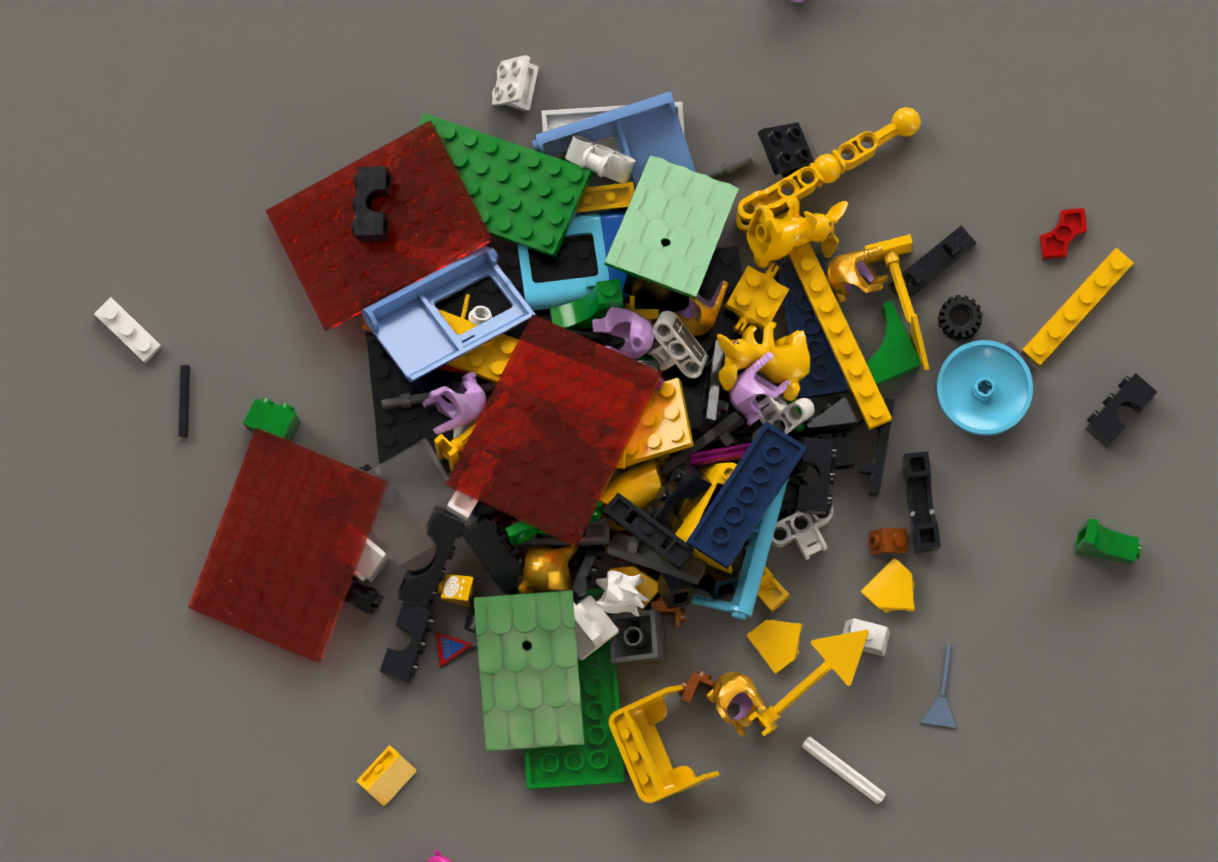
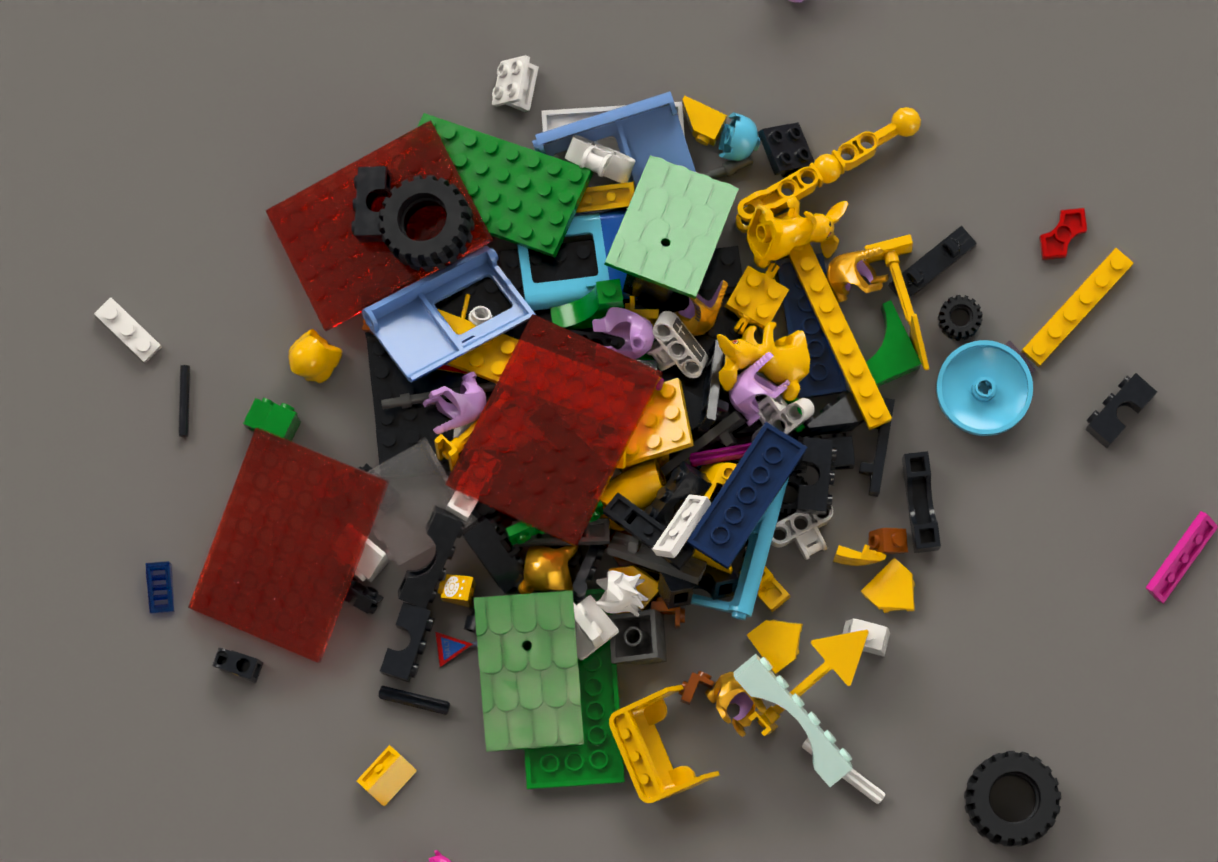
sand blue piece [920,644,956,728] -> none
green arch [1074,518,1142,564] -> none
none -> clear blue slope [145,561,175,614]
none -> black leg [212,648,264,683]
none -> yellow piece [288,329,343,383]
none -> black tyre [378,175,475,272]
none -> black axle [378,686,450,715]
none -> white plate [652,494,711,558]
none -> yellow slope [682,95,727,146]
none -> medium azure cylinder [719,112,760,161]
none -> light aqua arch [733,654,853,787]
none -> yellow slope [833,545,886,566]
none -> black tyre [964,751,1061,847]
none -> dark pink plate [1146,511,1218,604]

